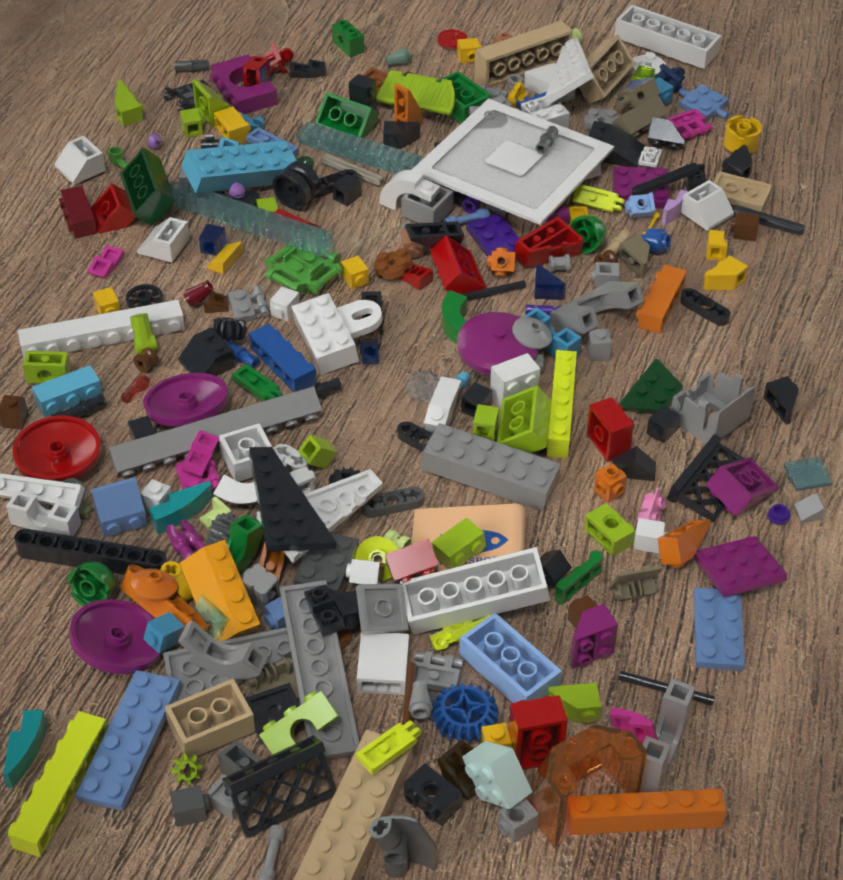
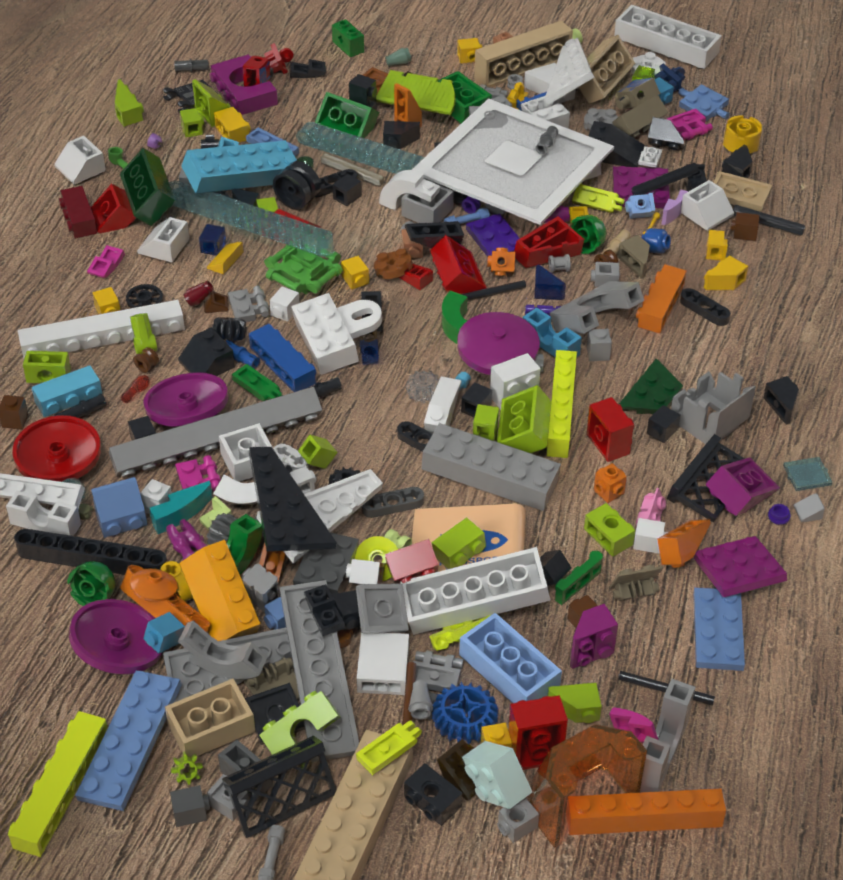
teal slope [3,710,47,788] -> none
dark pink slope [181,430,219,477] -> none
clear light blue piece [193,595,229,641] -> none
medium lavender hinge [229,182,245,199] -> none
dark azure bar [240,112,265,131] -> none
dark grey panel [369,815,435,878] -> none
red wheel [438,29,468,49] -> none
light grey dish [512,317,552,349] -> none
black slope [613,446,656,482] -> none

